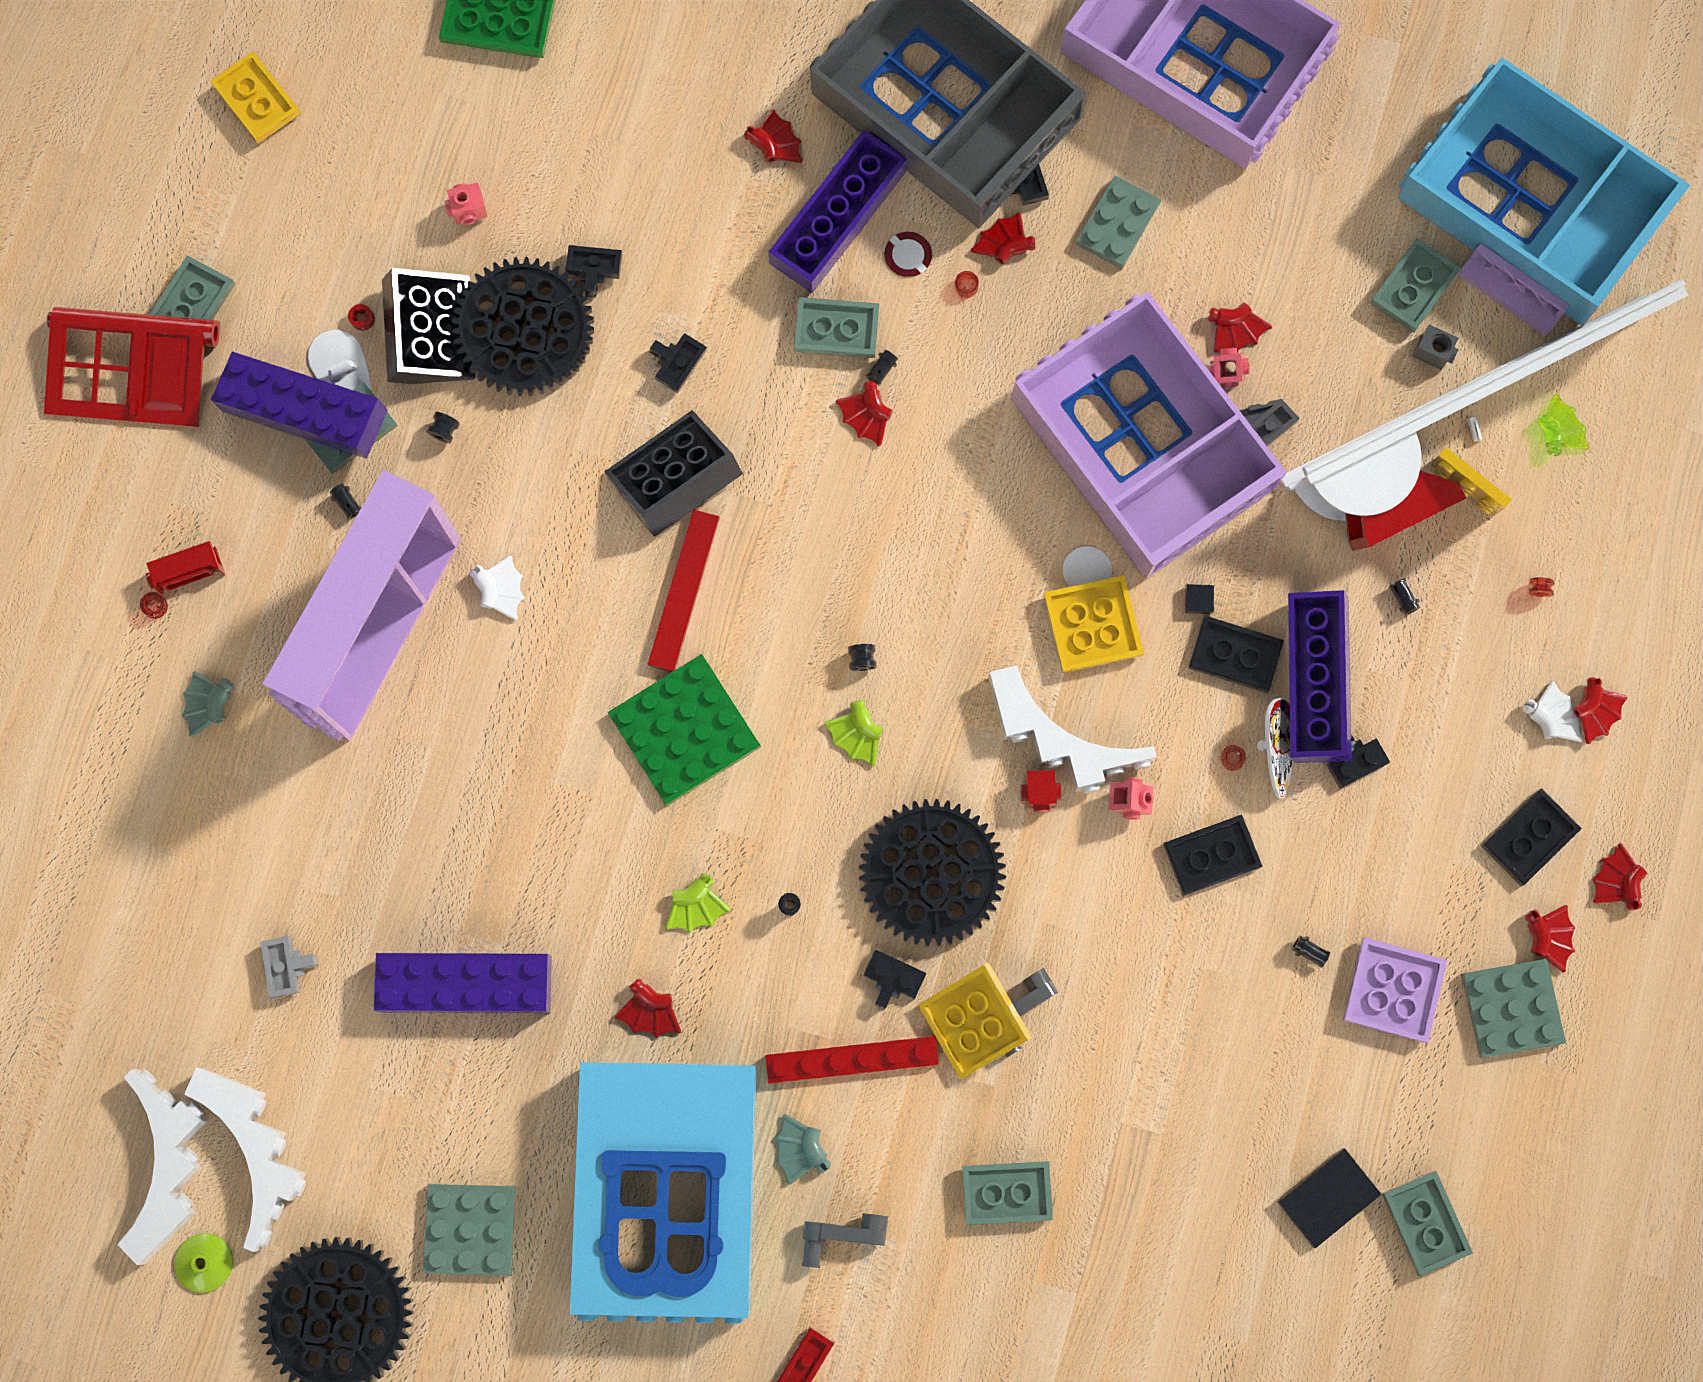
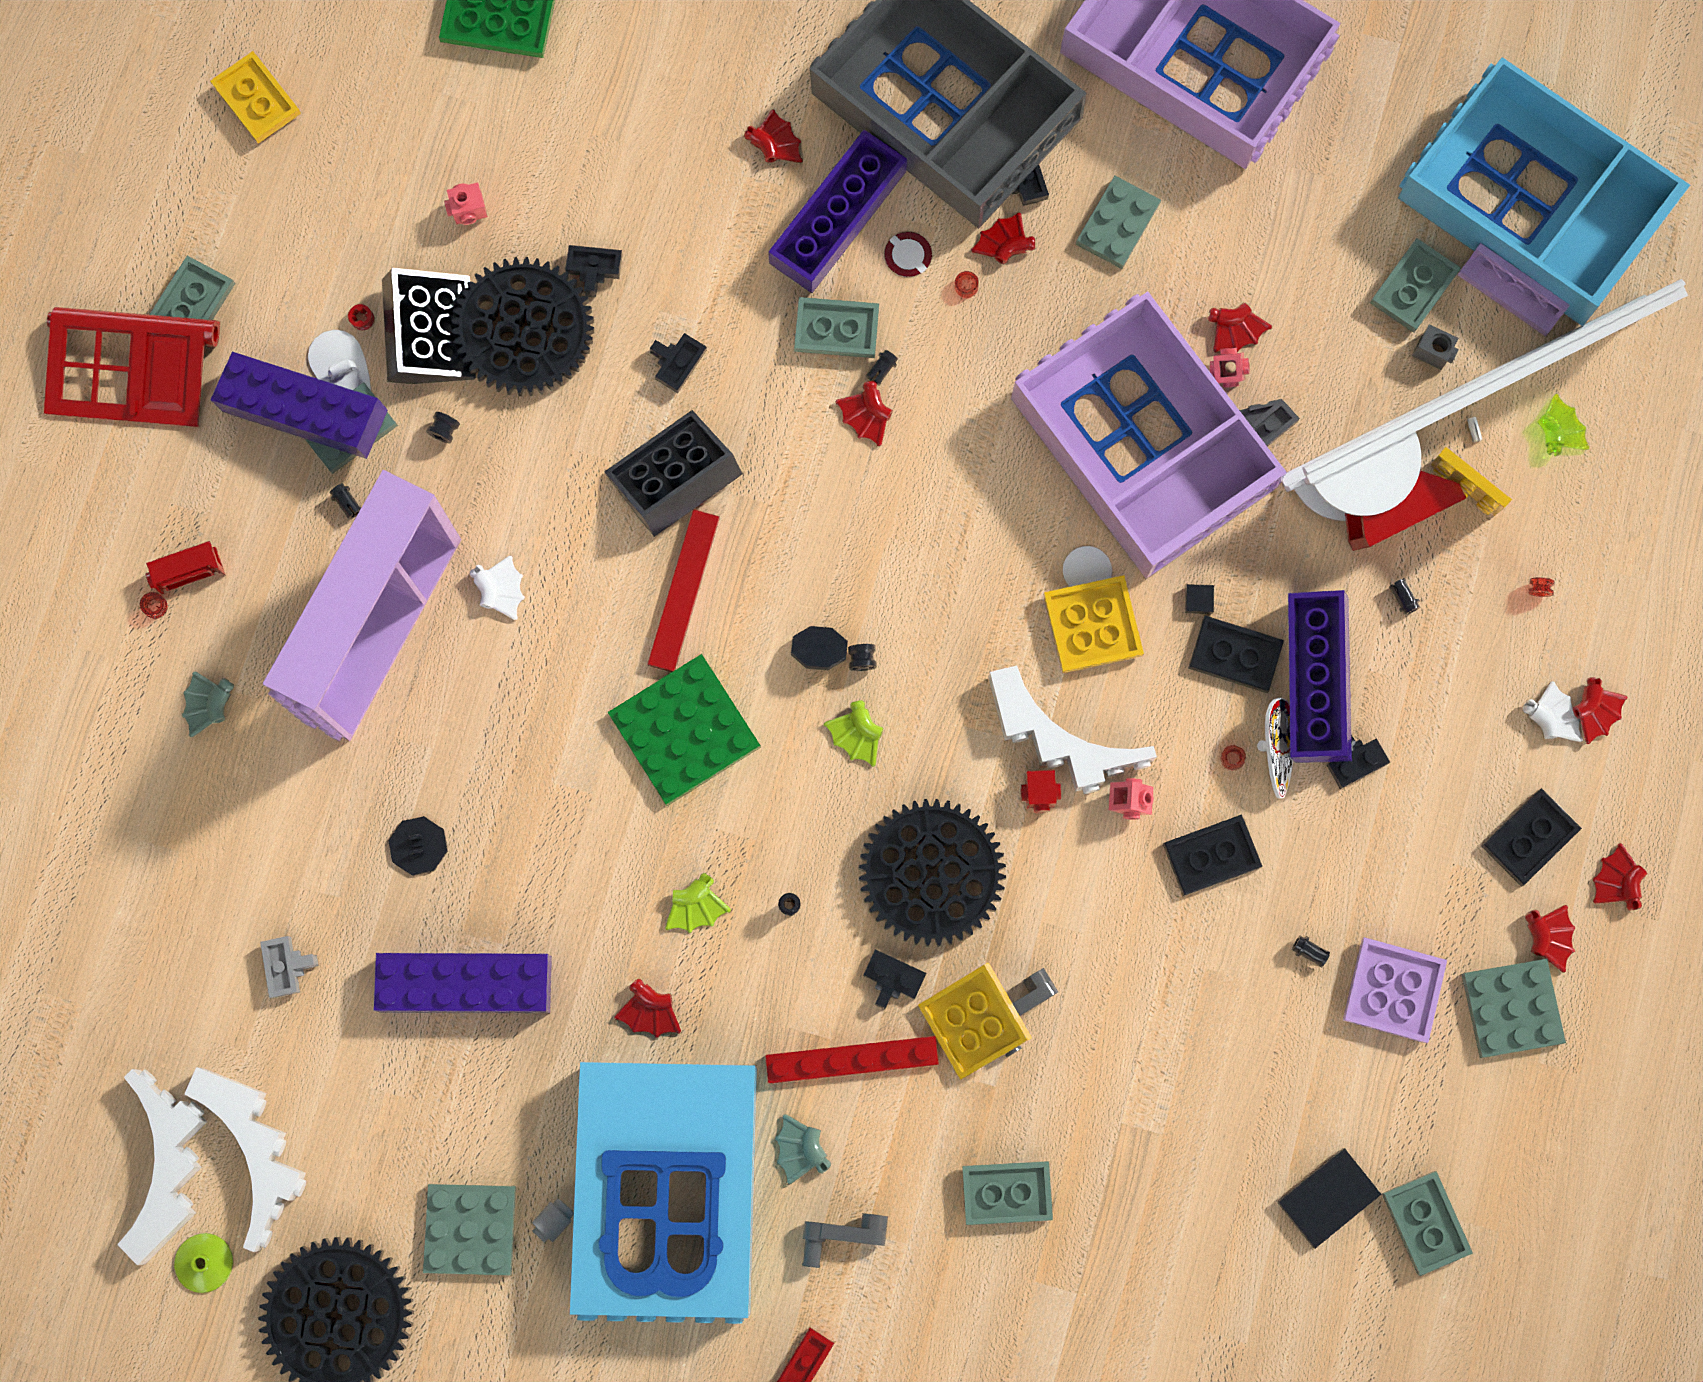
none -> black piece [388,816,448,876]
none -> light grey brick [532,1198,574,1243]
none -> black piece [791,626,848,670]

